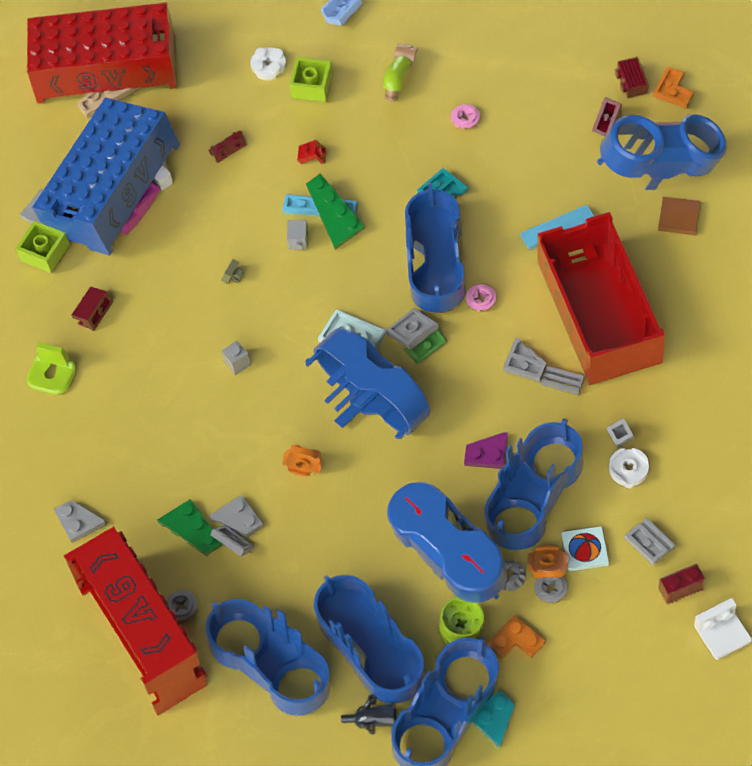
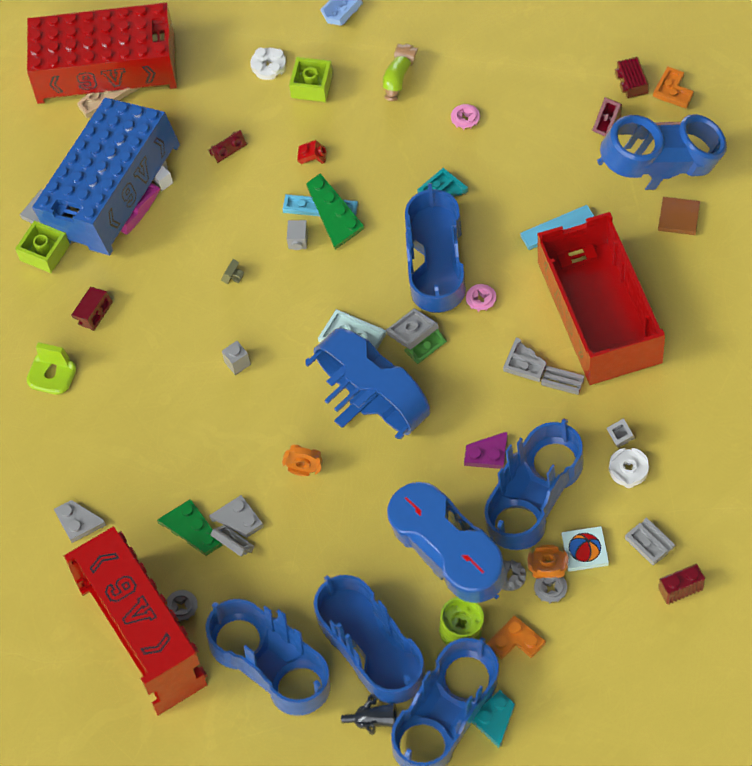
white bracket [694,598,752,660] -> none

